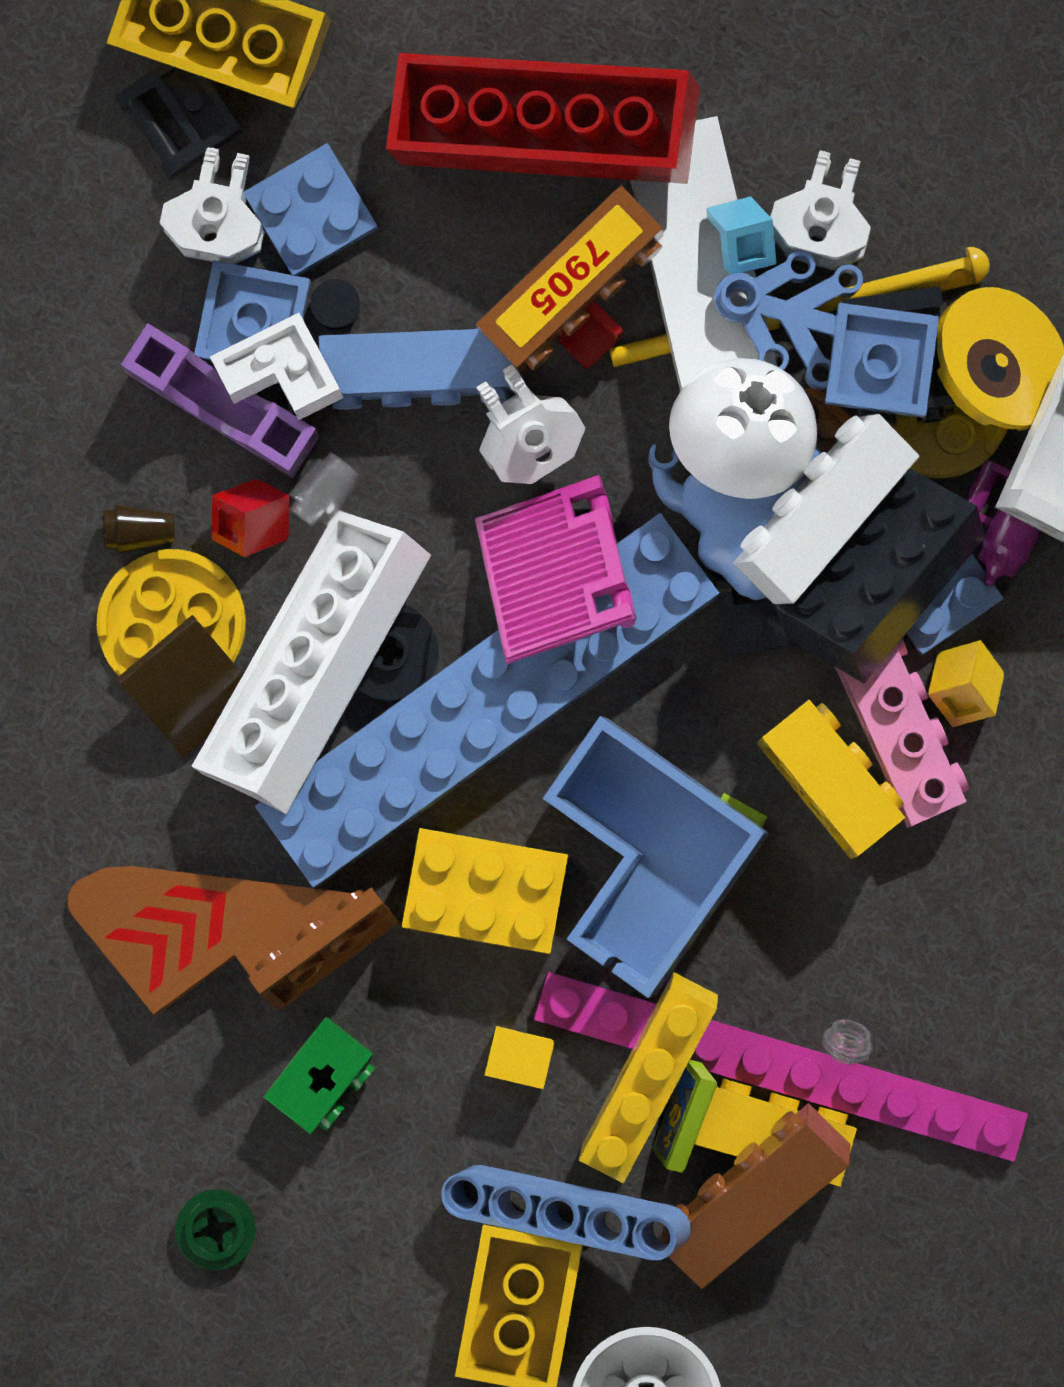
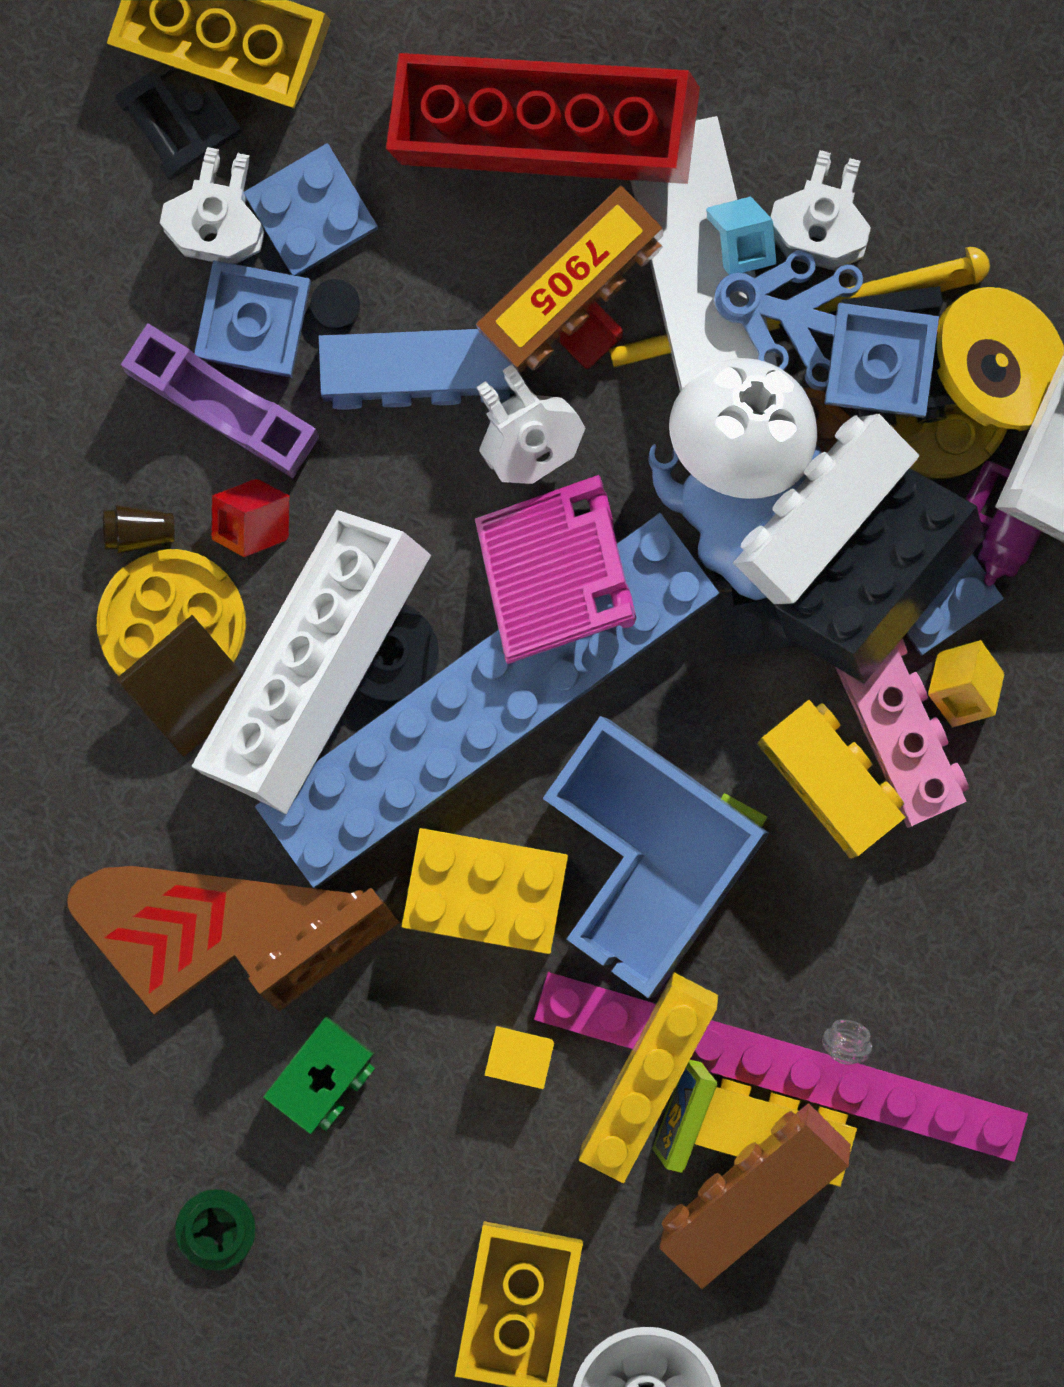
white plate [210,313,343,420] -> none
clear brick [289,452,360,527] -> none
medium blue beam [441,1165,691,1260] -> none

